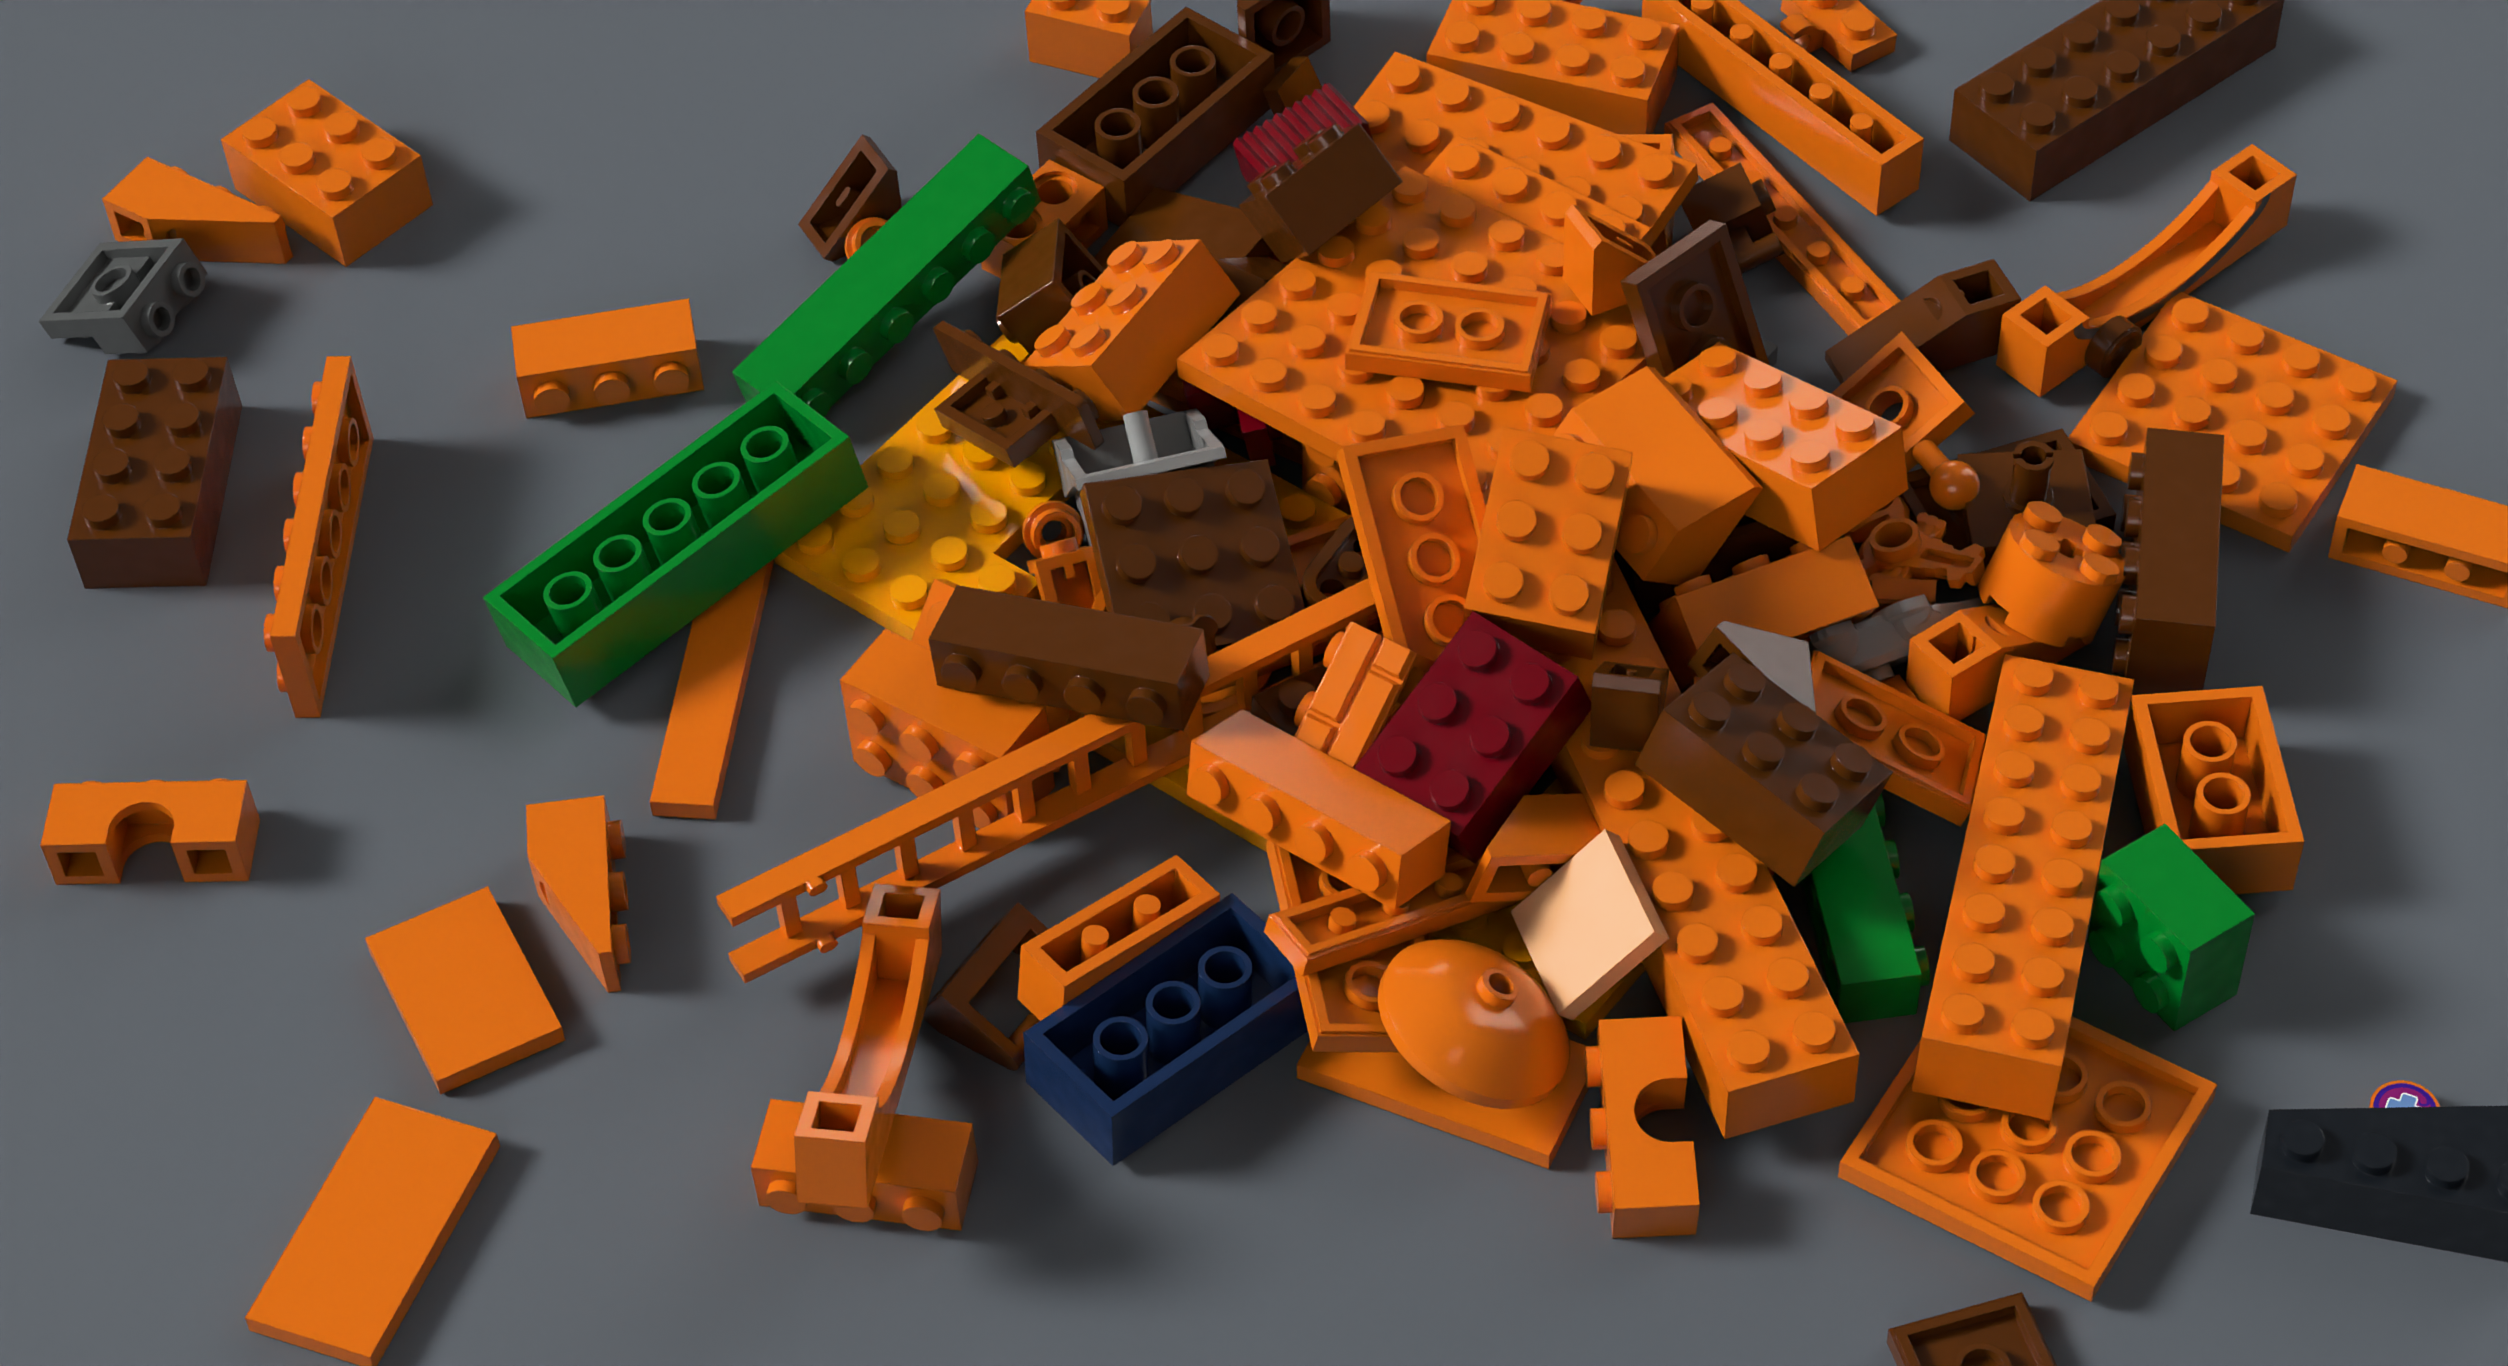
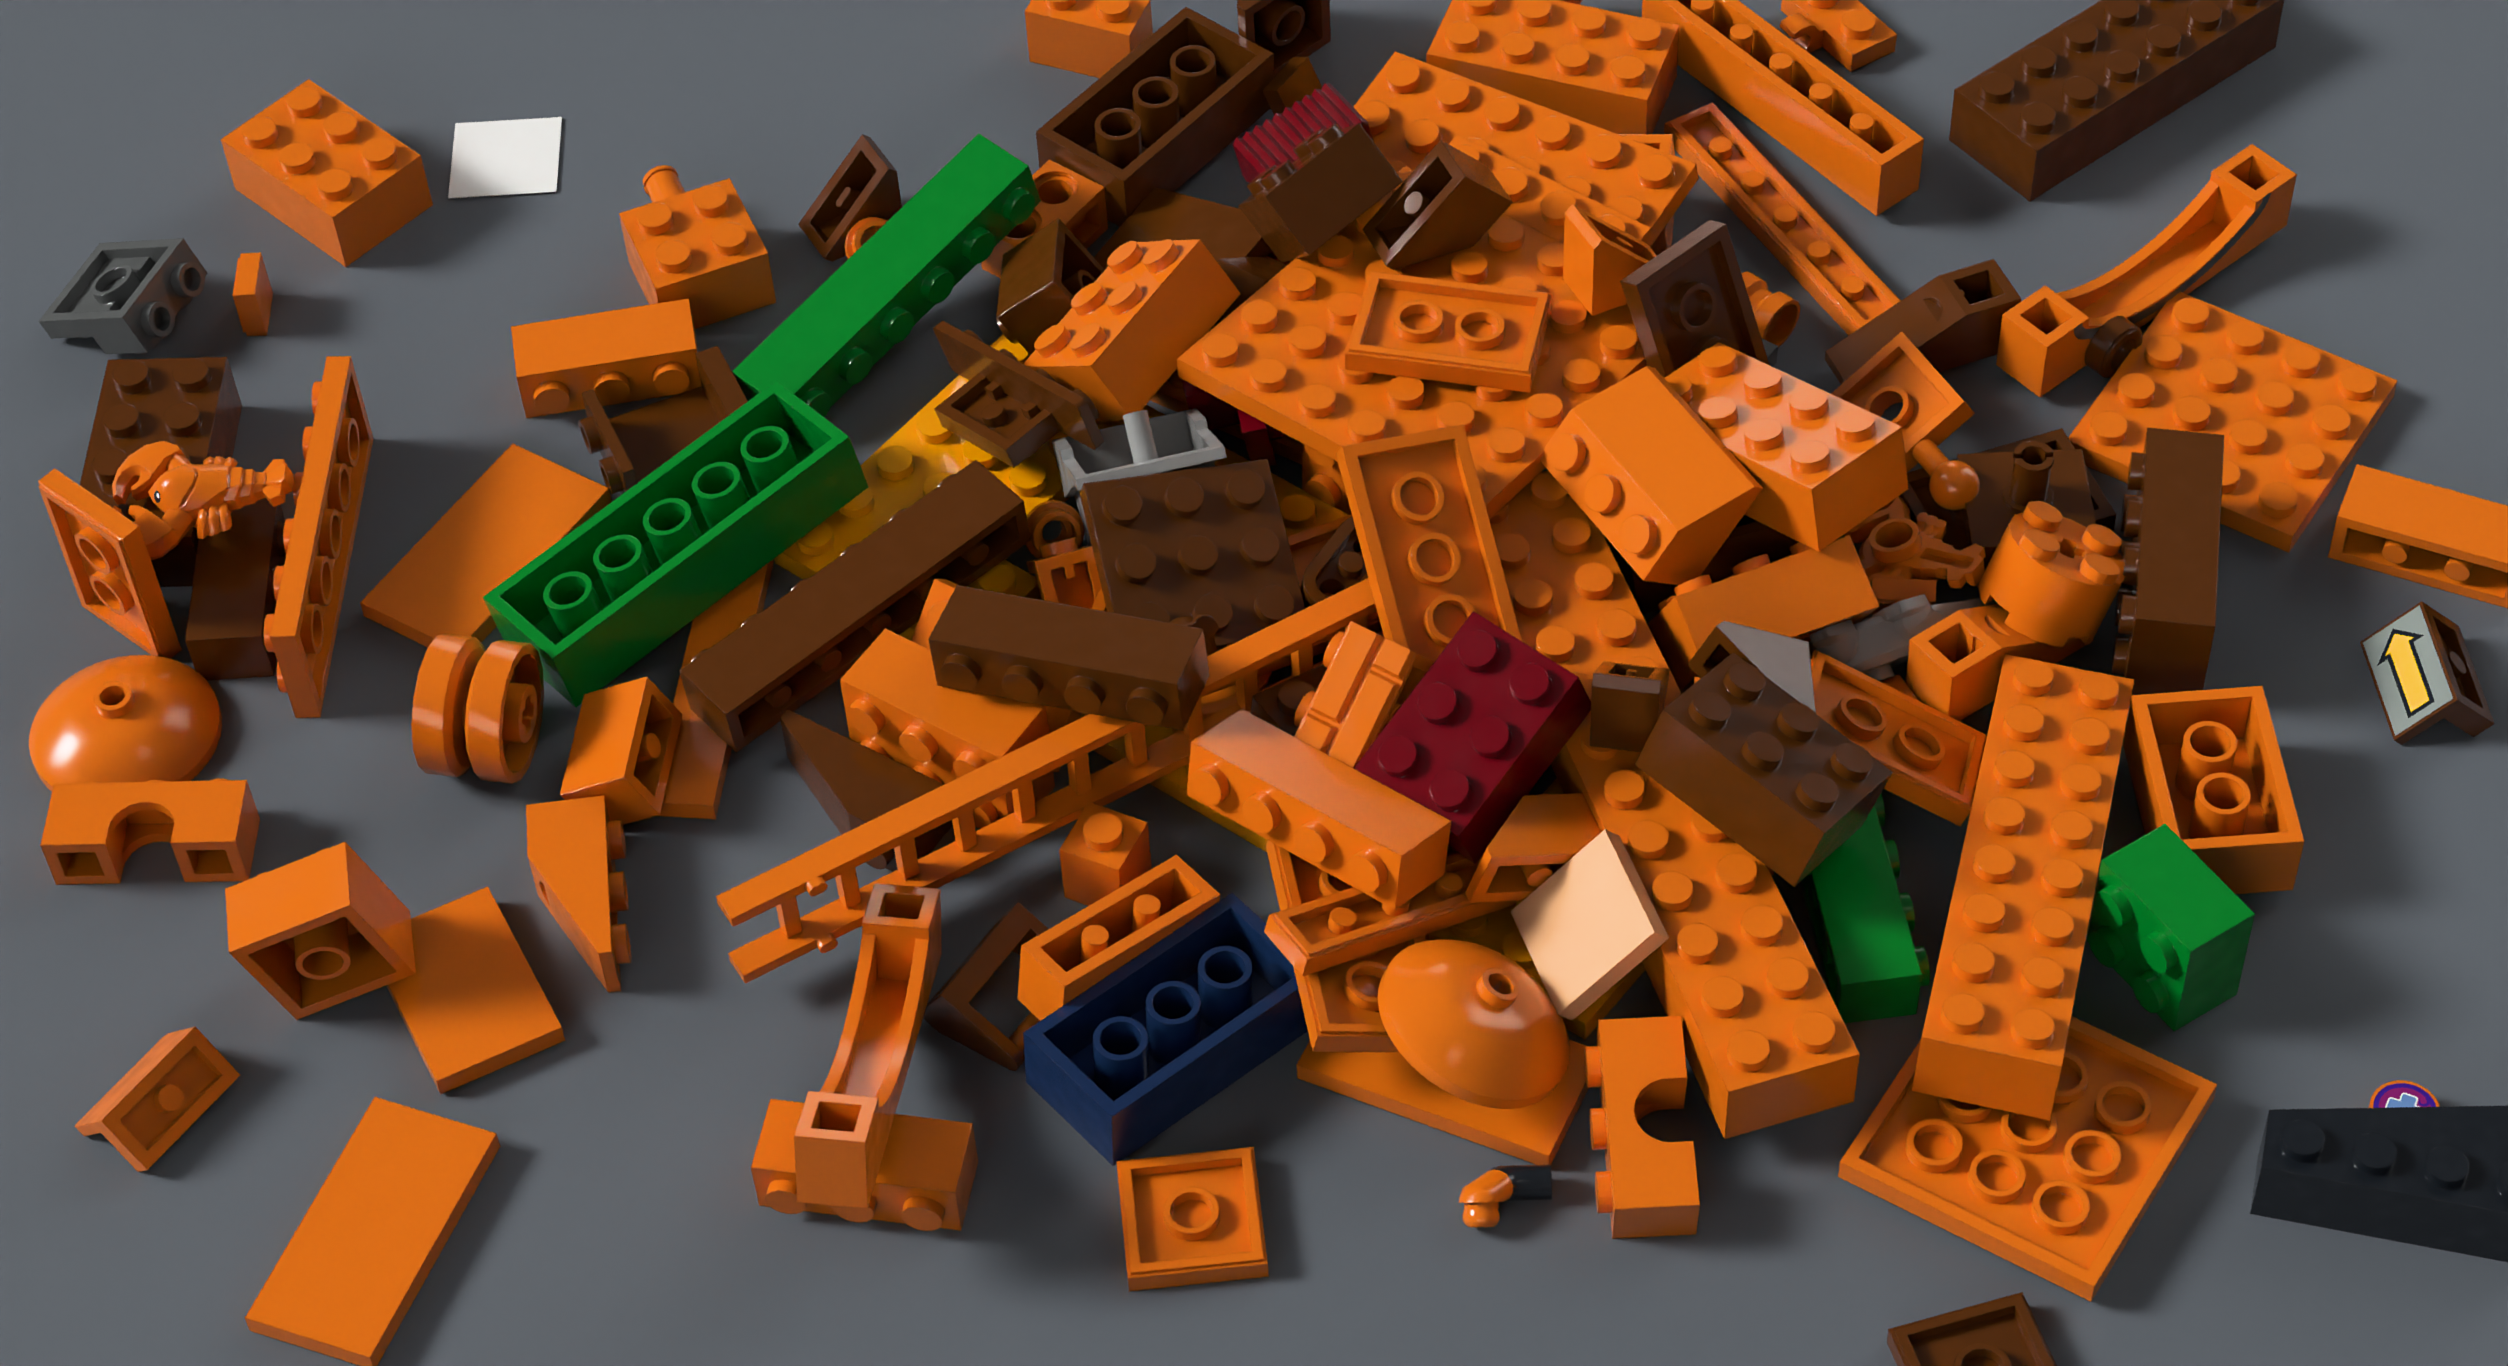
orange slope [102,157,293,264] -> none
orange brick [1463,427,1633,660] -> none
reddish brown brick [1681,163,1784,274] -> none
none -> orange dish [29,655,222,791]
none -> orange tile [38,468,182,659]
none -> orange panel [75,1026,240,1172]
none -> orange animal [112,441,294,560]
none -> reddish brown brick [185,498,286,680]
none -> orange brick [225,842,416,1020]
none -> orange tile [232,252,273,337]
none -> orange tile [360,443,612,648]
none -> orange wheel [411,634,544,784]
none -> white sticker [448,117,562,199]
none -> orange brick [560,676,683,825]
none -> reddish brown panel [578,346,748,495]
none -> orange brick [619,165,776,329]
none -> reddish brown brick [679,460,1031,753]
none -> reddish brown slope [780,709,952,872]
none -> orange brick [1059,801,1152,906]
none -> orange tile [1116,1147,1269,1292]
none -> reddish brown slope [1362,140,1513,270]
none -> arm [1459,1165,1552,1227]
none -> orange wheel [1741,271,1800,348]
none -> panel [2360,601,2495,745]

